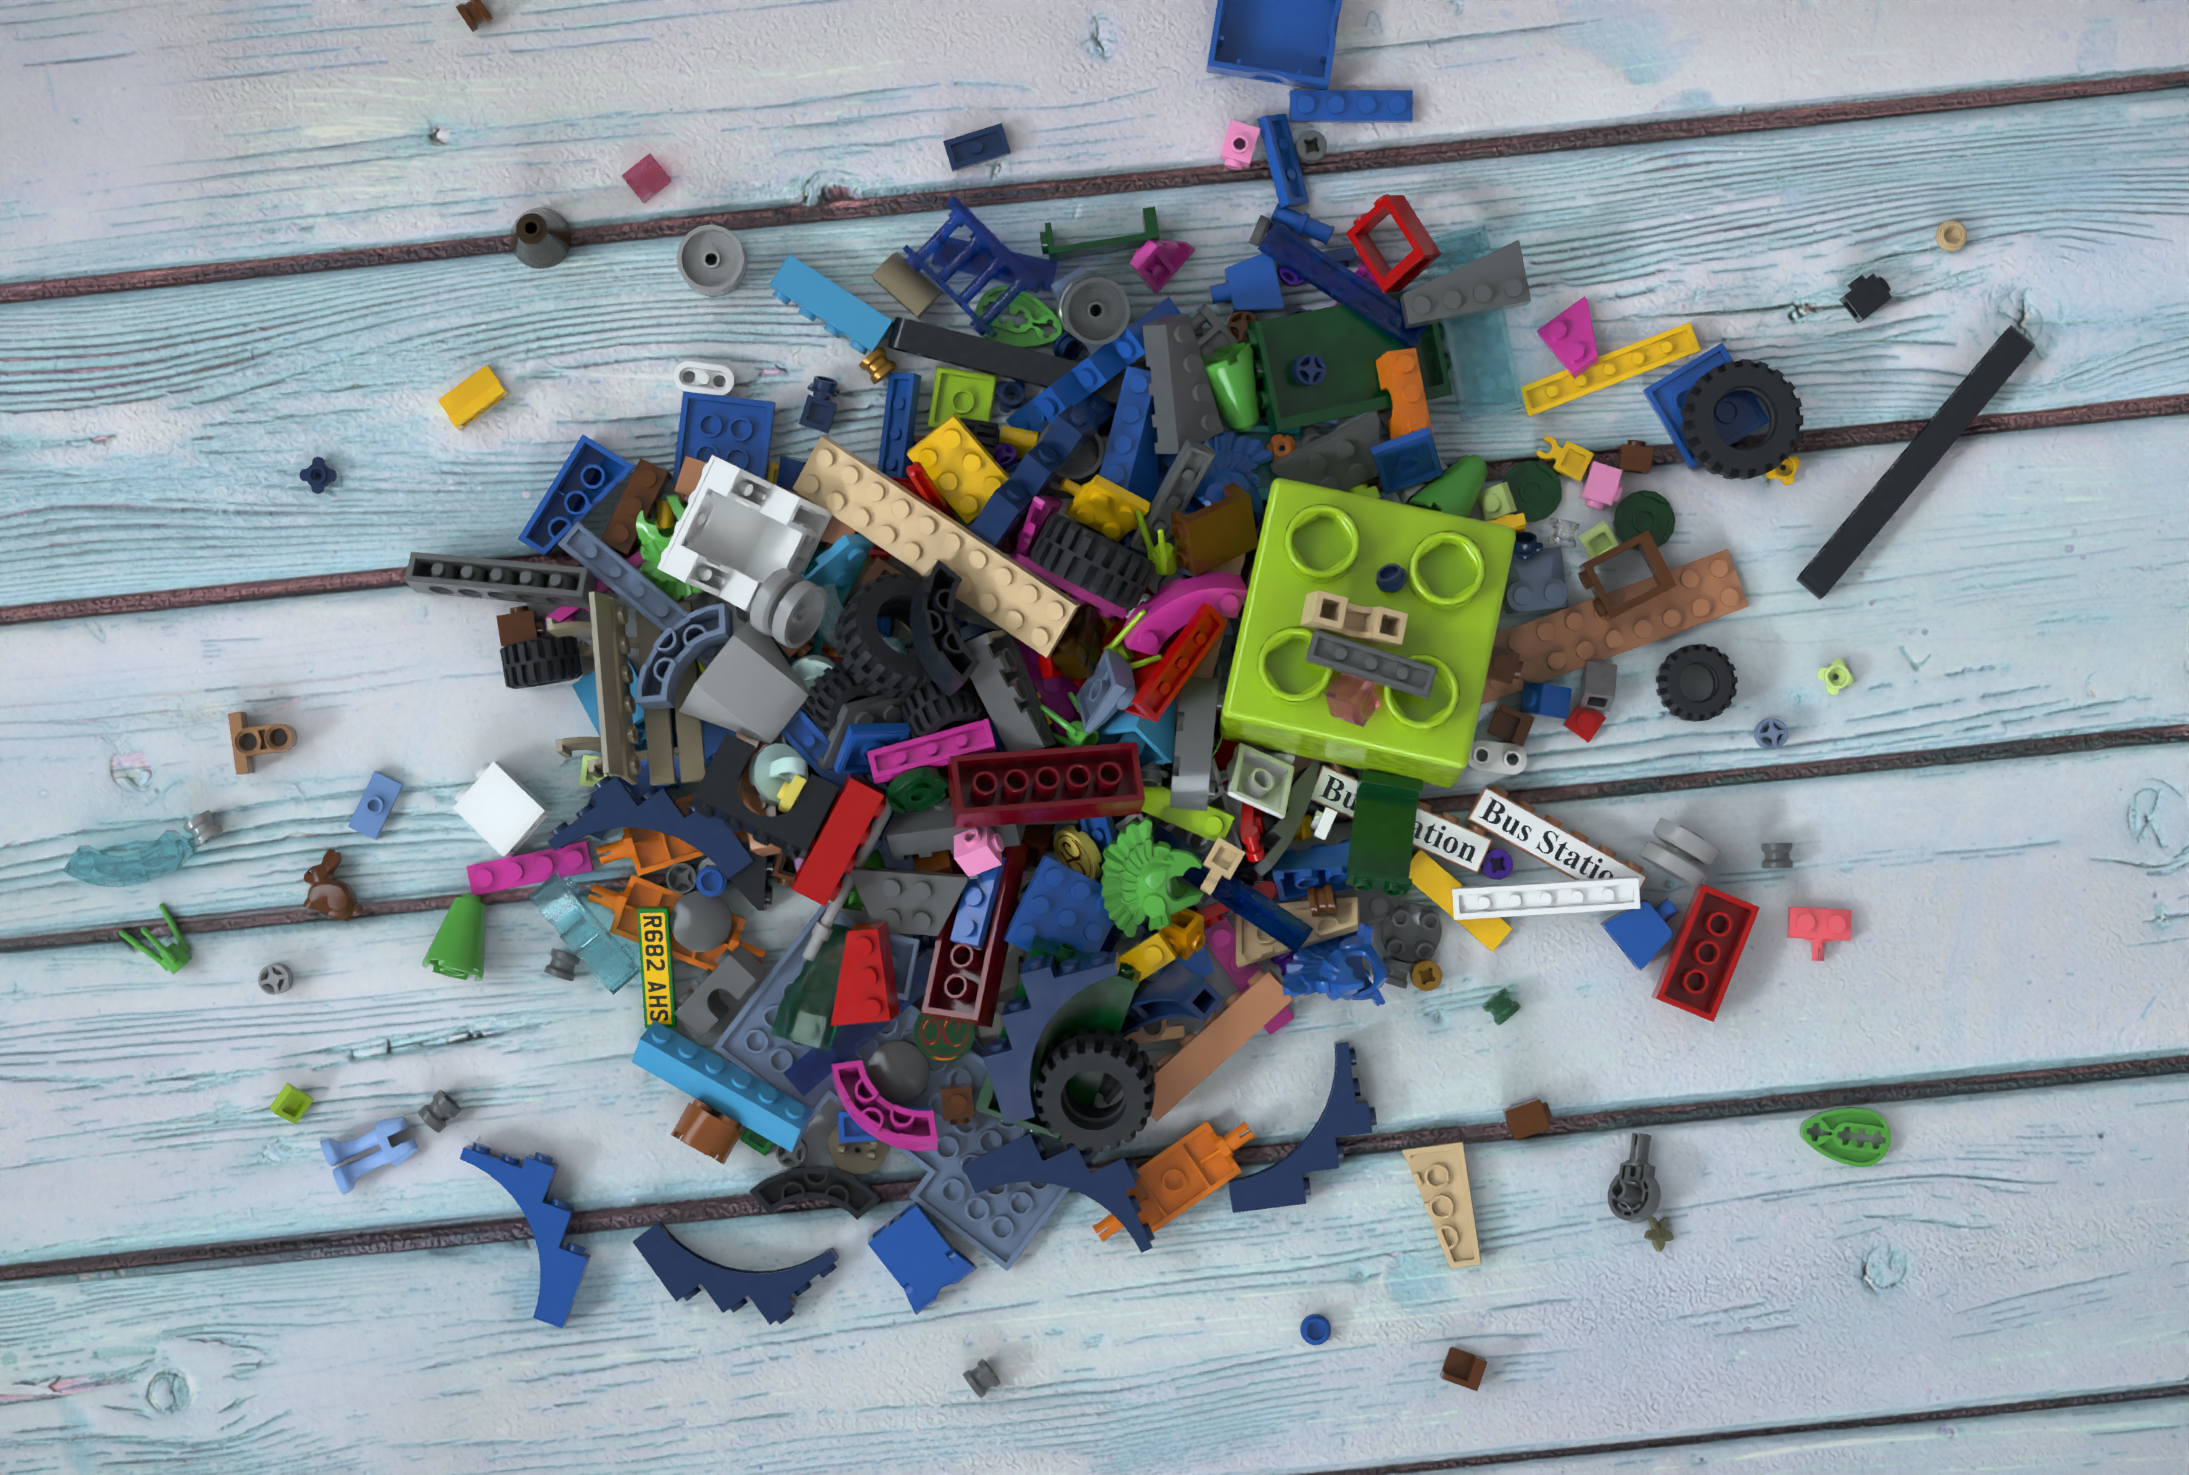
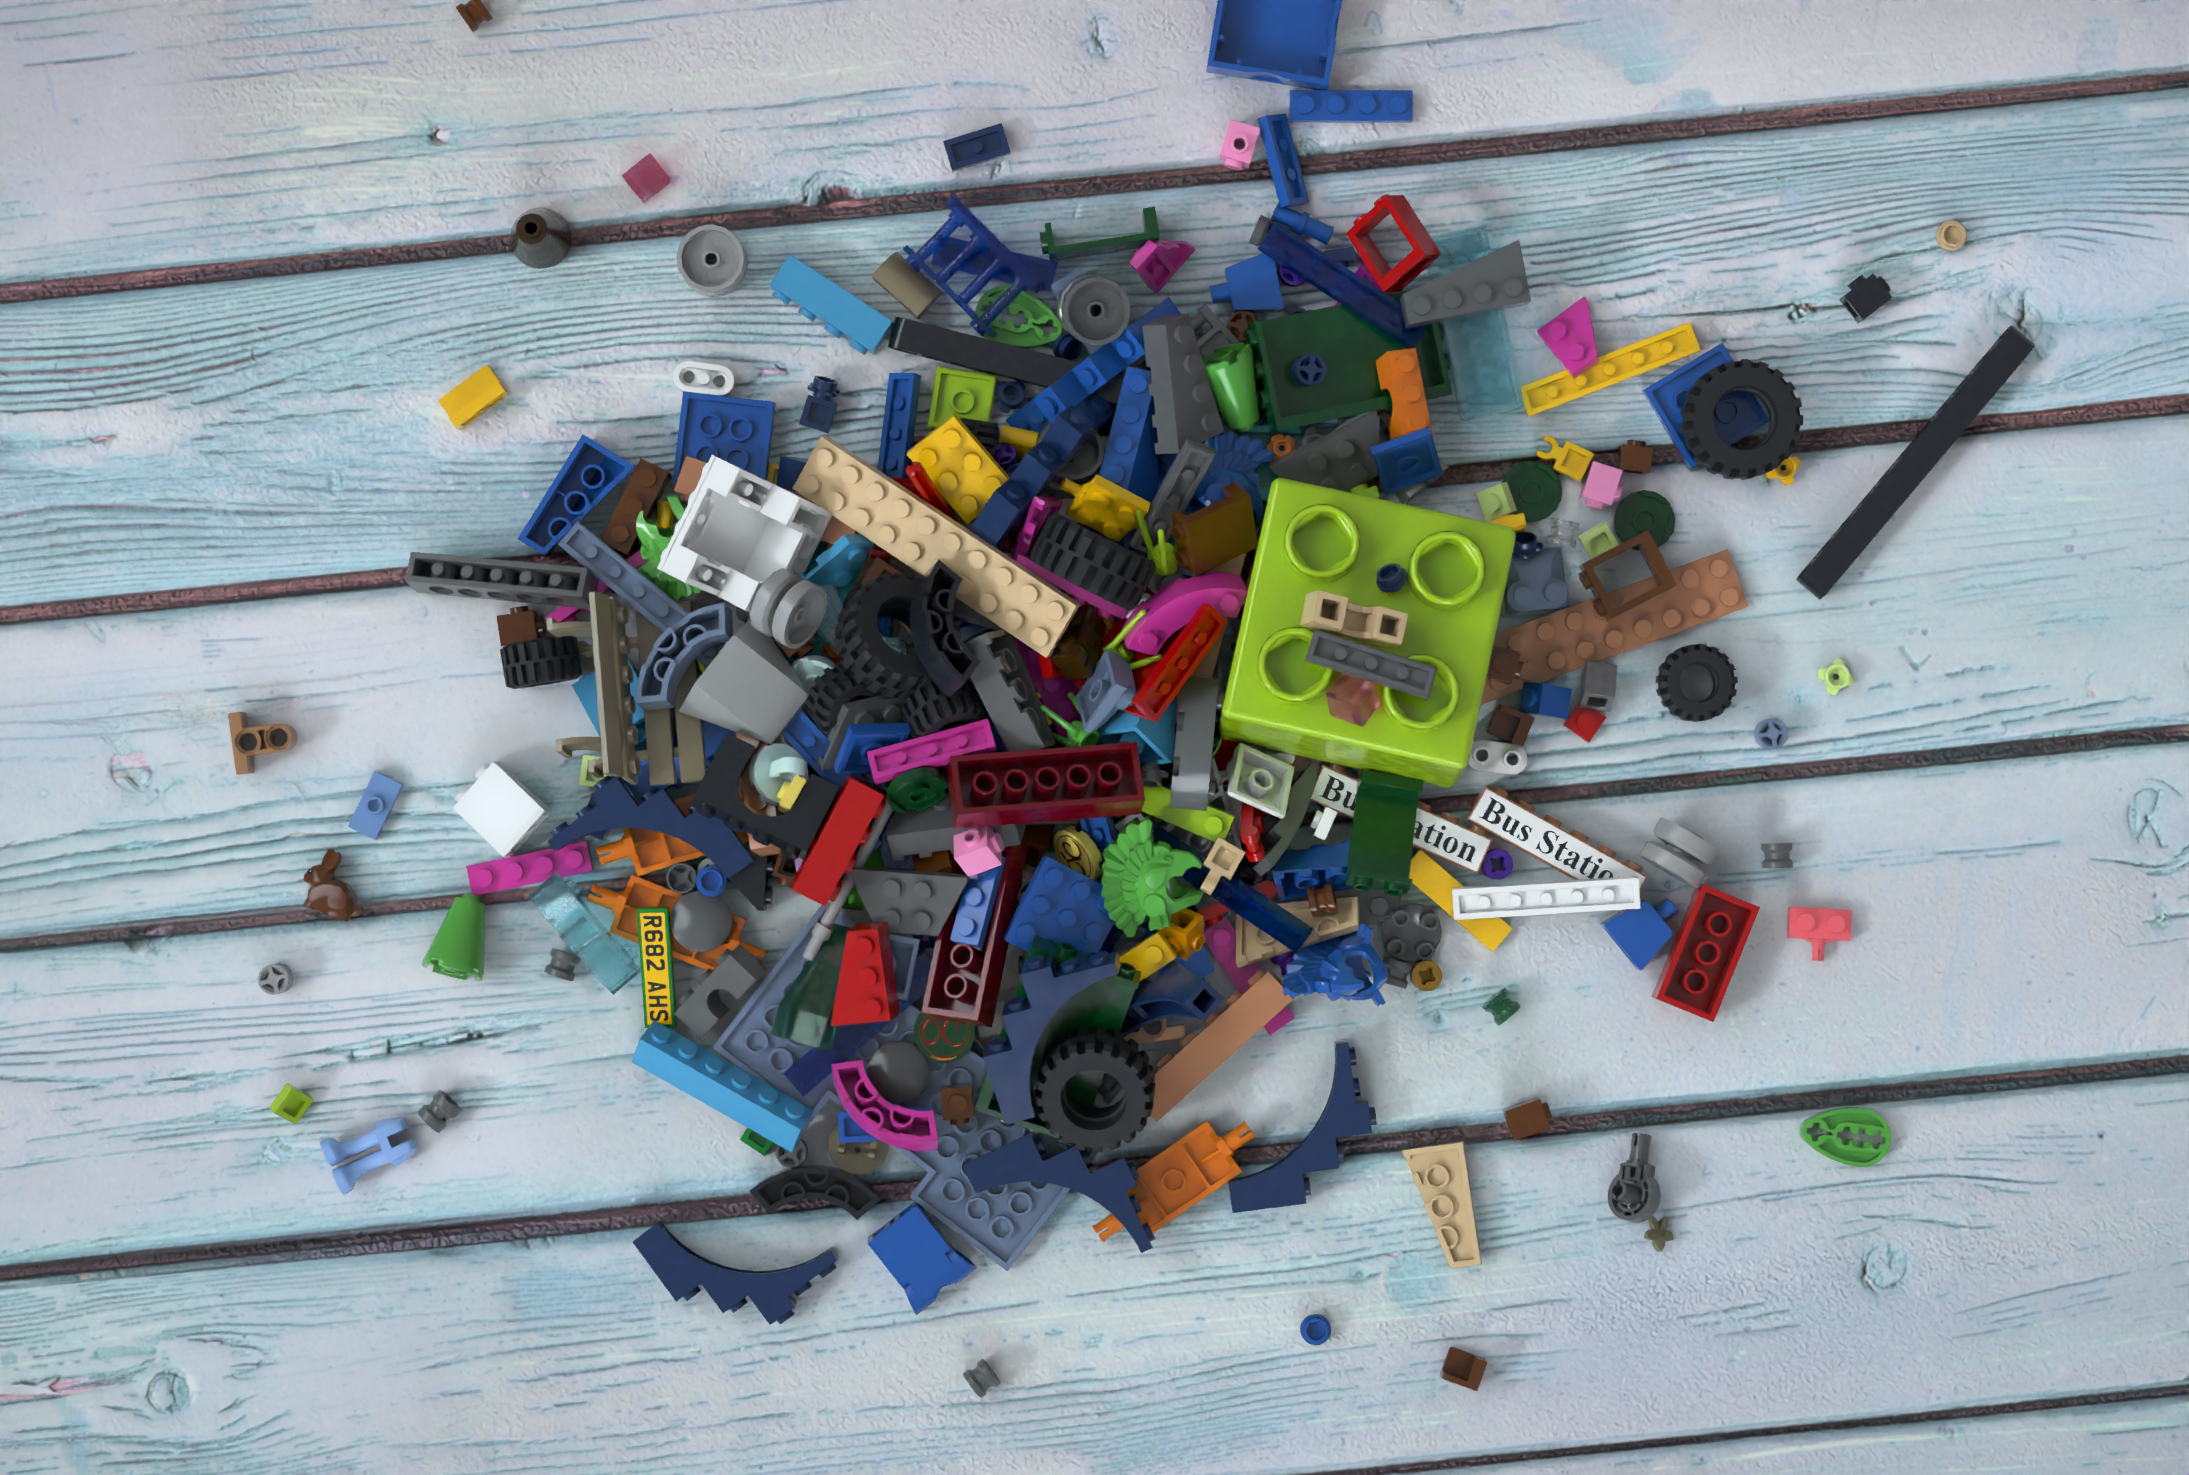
clear light blue brick [62,830,199,887] -> none
bright green plant [119,903,192,974] -> none
light grey wheel [183,810,223,847] -> none
dark blue plate [300,457,337,494] -> none
blue arch [460,1142,591,1328] -> none
dark orange brick [671,1099,742,1164] -> none
pearl gold wheel [859,347,897,385] -> none
yellow plate [1293,814,1313,842] -> none
dark grey wheel [1296,130,1327,164] -> none
bright green cone [1409,455,1488,518] -> none

